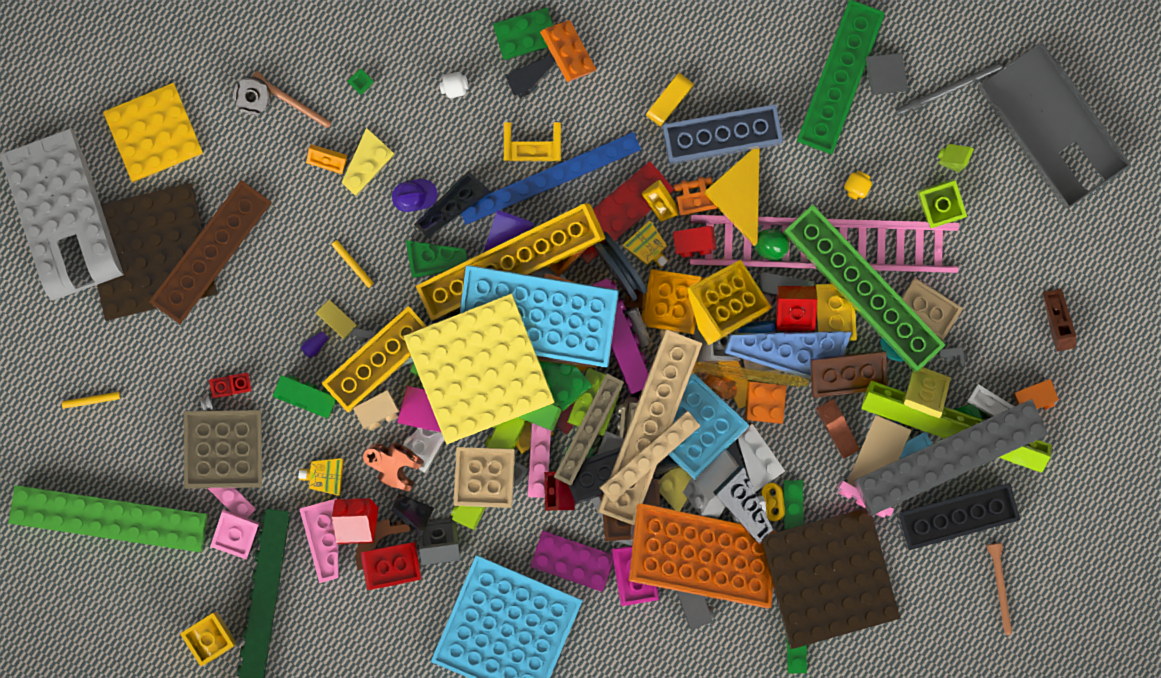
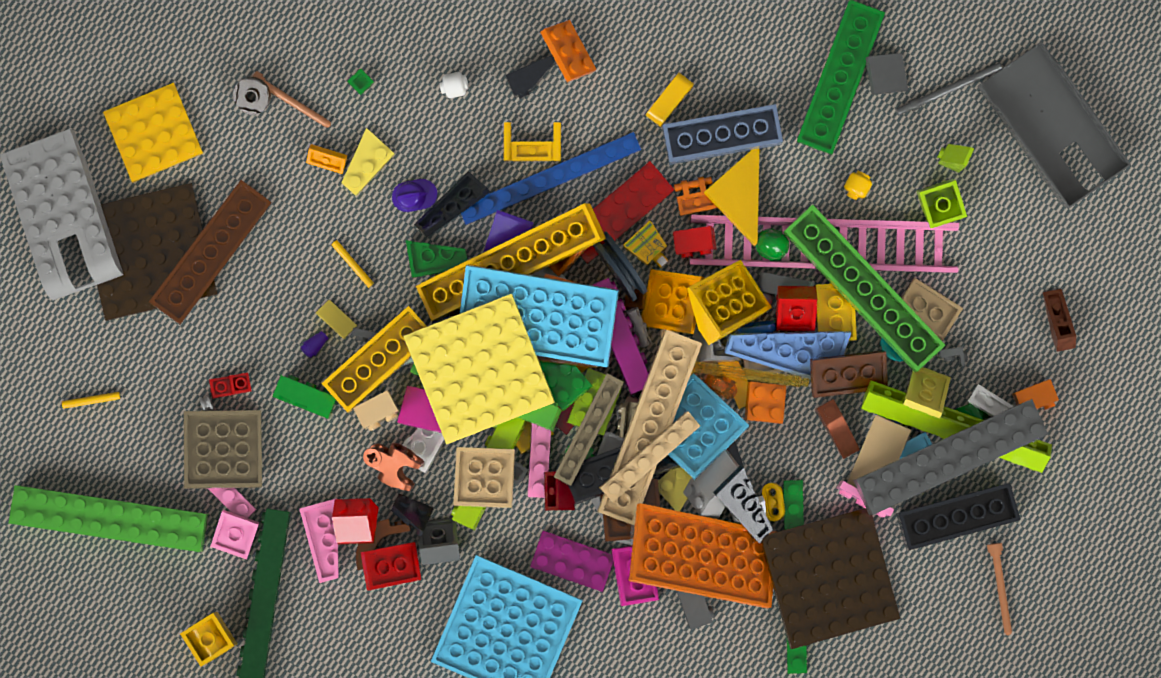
yellow torso [299,459,344,496] -> none
green plate [493,8,553,61] -> none
yellow slope [642,180,678,222] -> none
white wing [737,424,785,492] -> none

